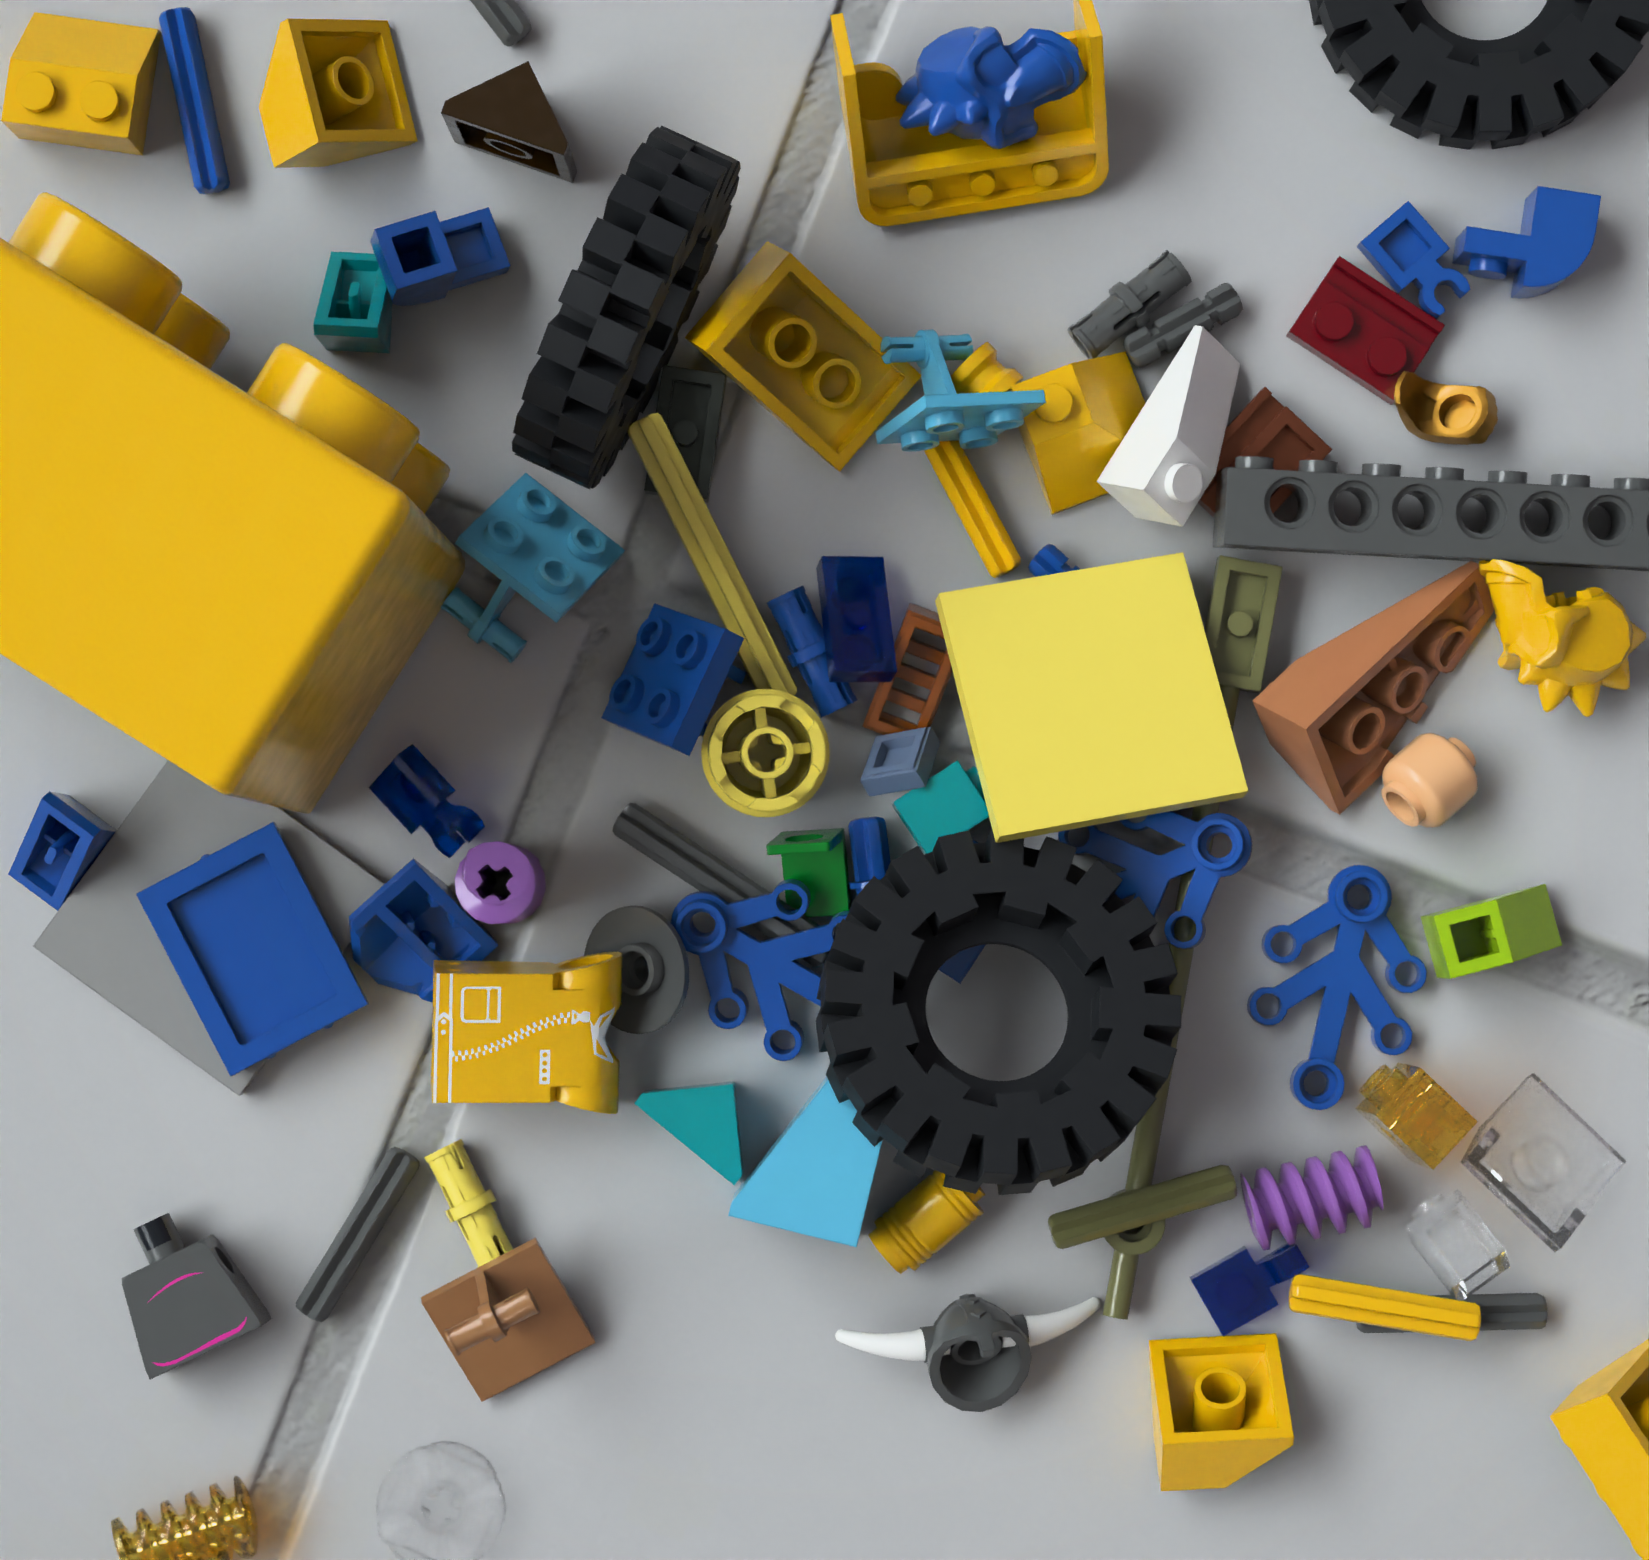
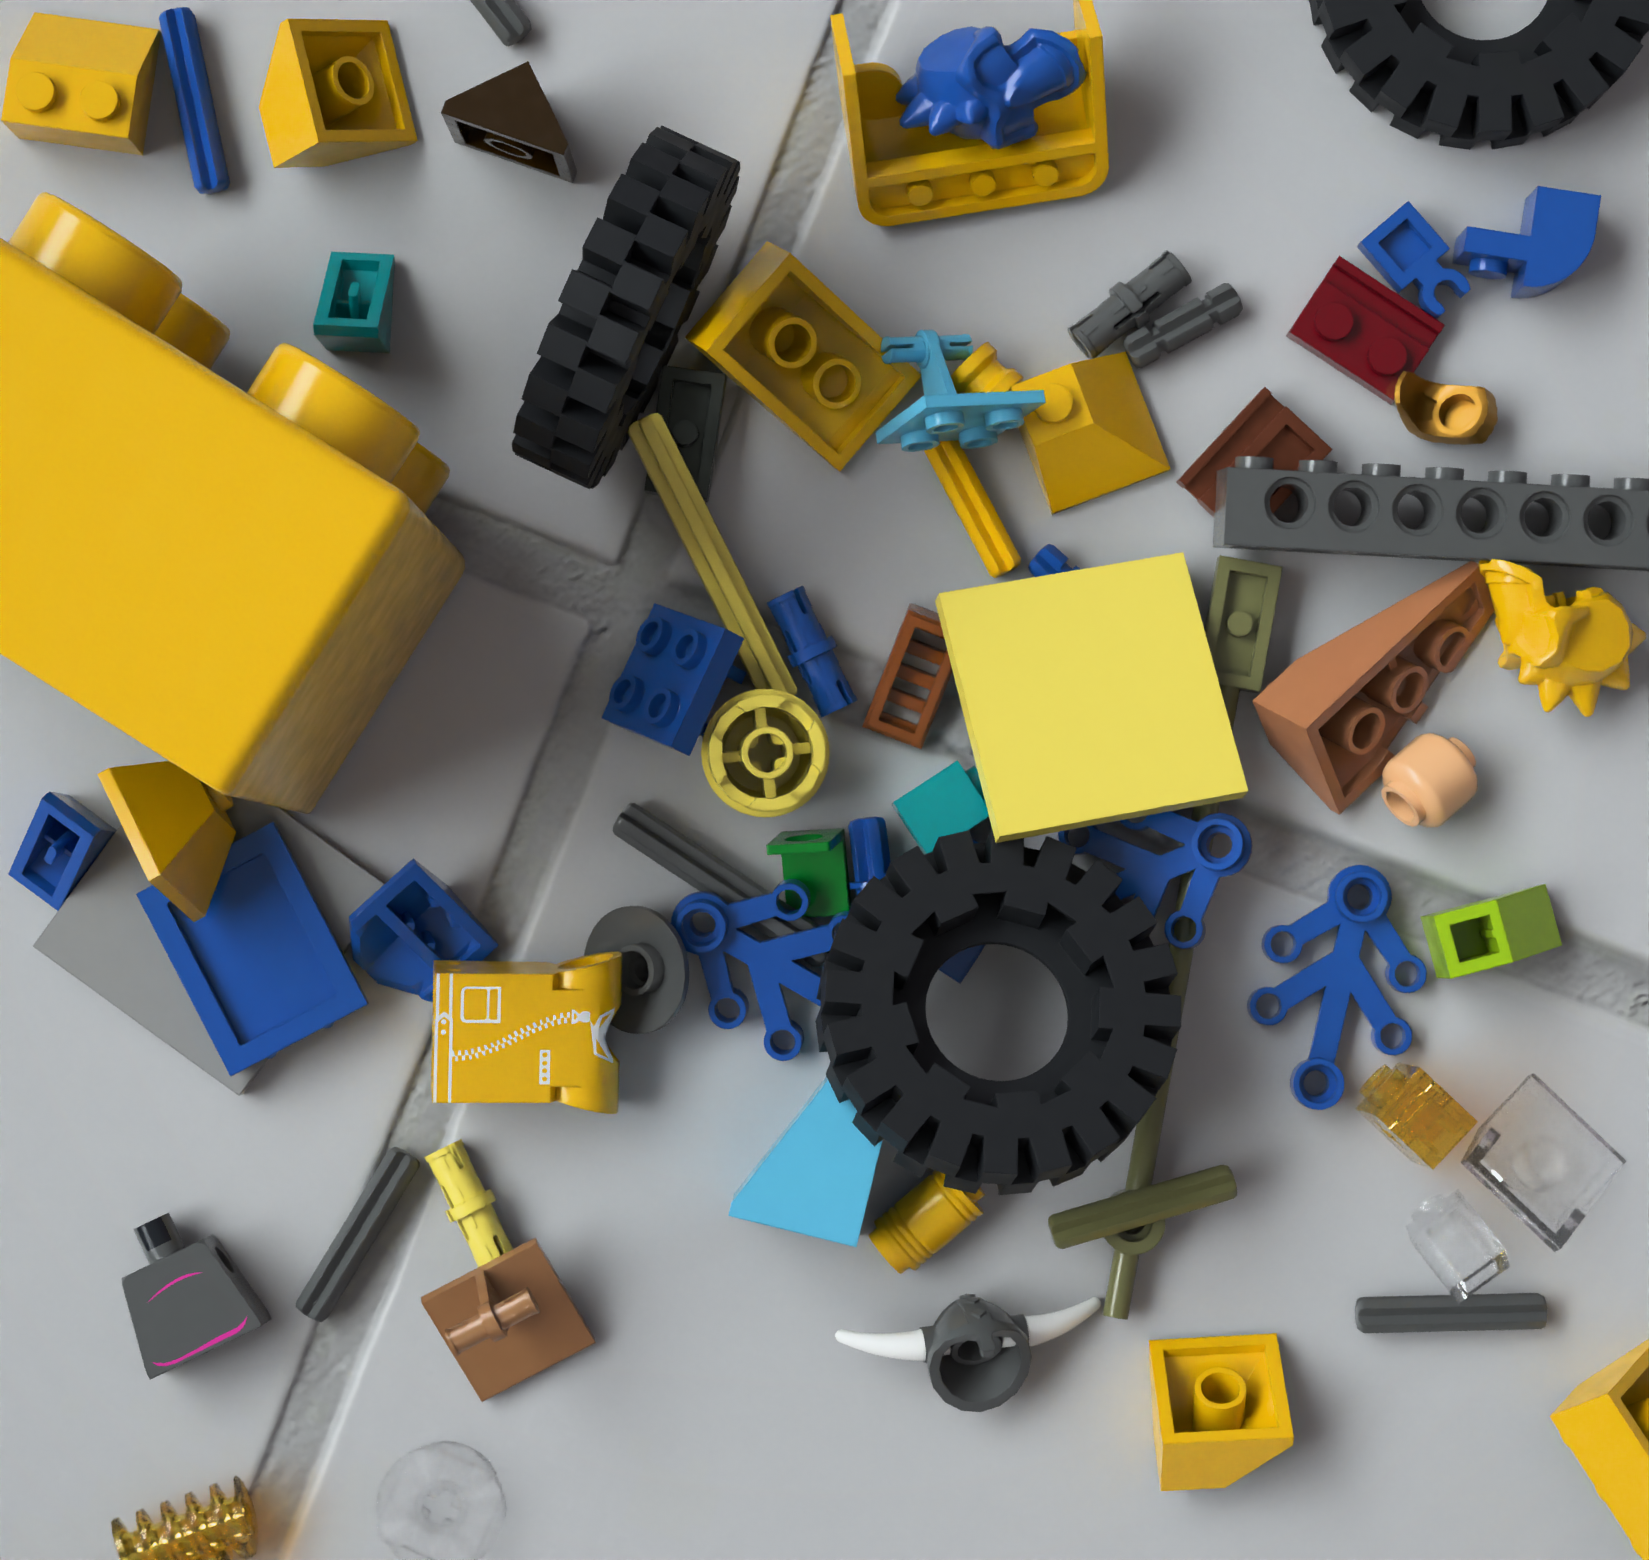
clear blue plate [369,743,485,858] -> none
blue brick [370,207,511,306] -> none
medium azure plate [441,473,625,663] -> none
medium lavender piece [455,841,546,924] -> none
teal slope [634,1081,744,1185] -> none
clear blue plate [816,556,897,682] -> none
sand blue tile [860,727,941,797] -> none
white slope [1096,325,1240,527] -> none
clear blue plate [1190,1243,1309,1336] -> none
medium lavender piece [1240,1145,1383,1251] -> none
yellow axle [1288,1274,1482,1341] -> none
none -> yellow slope [97,761,236,922]

